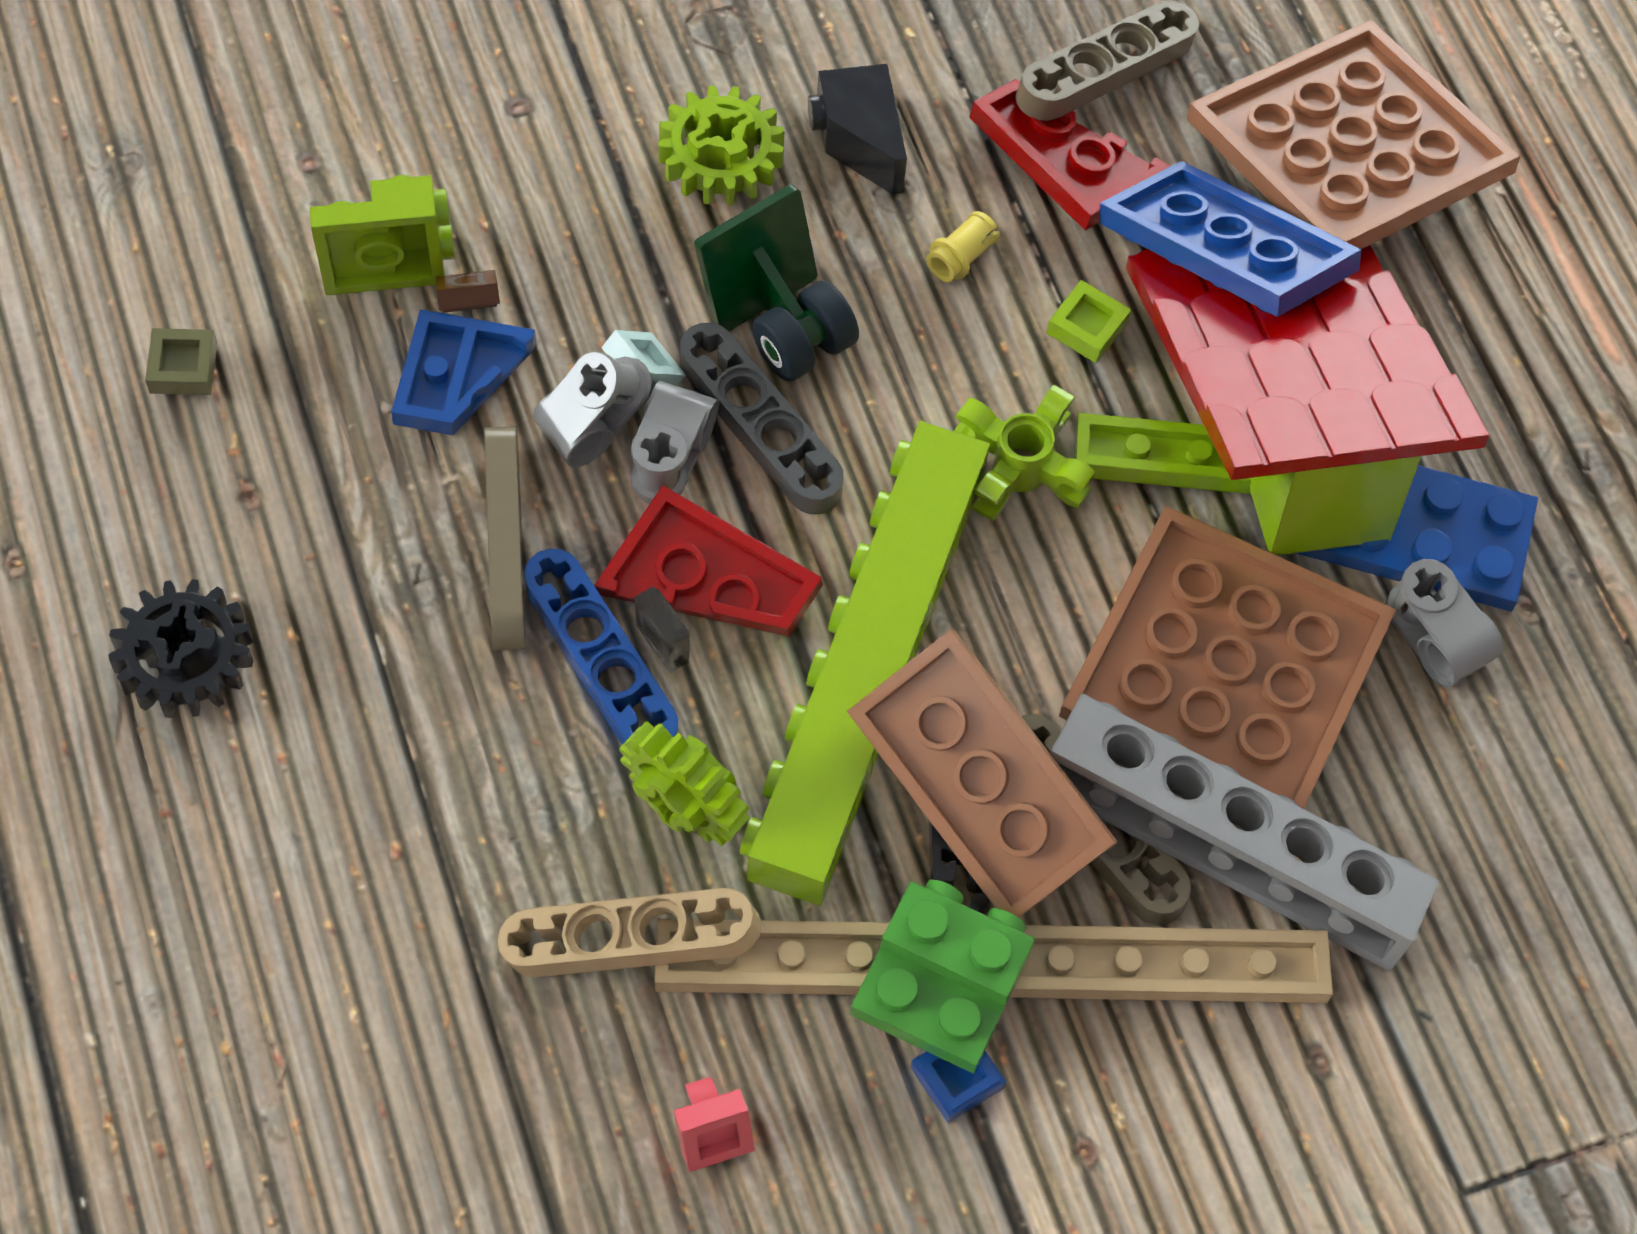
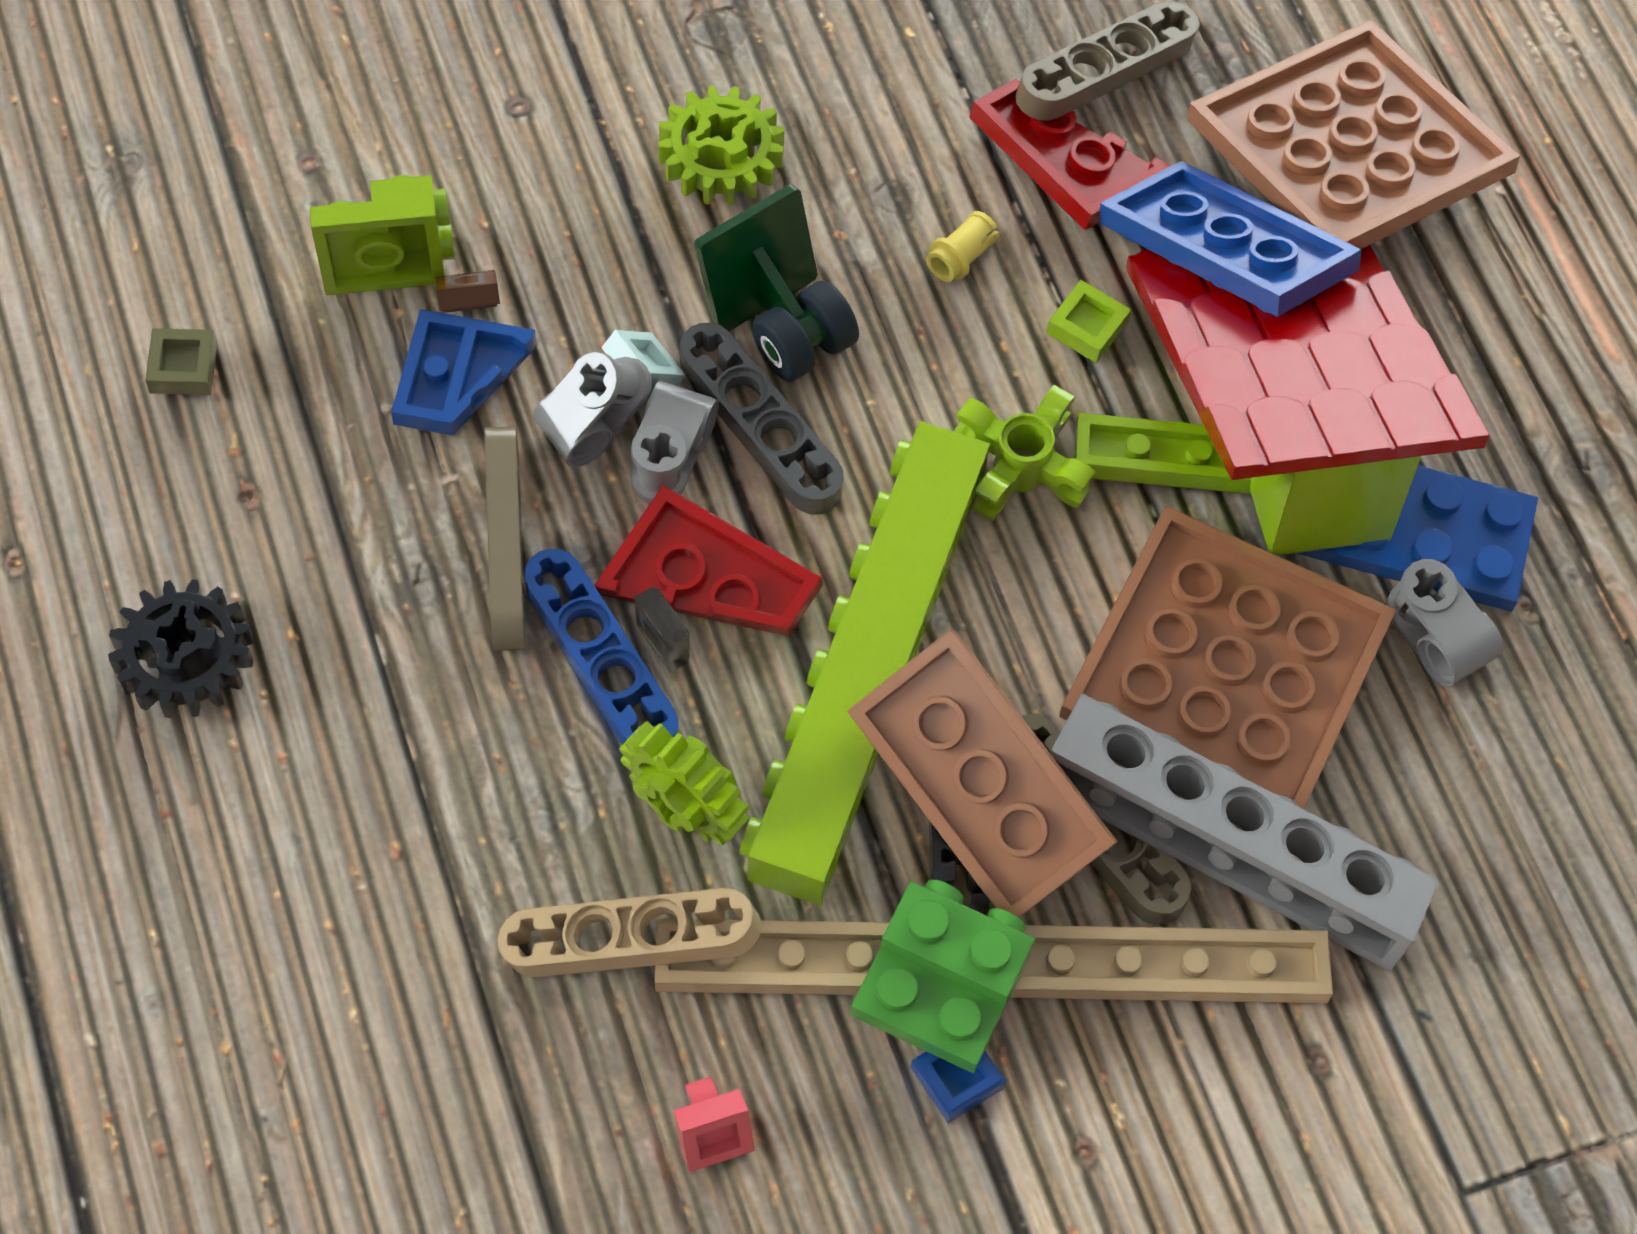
black slope [808,64,907,194] -> none

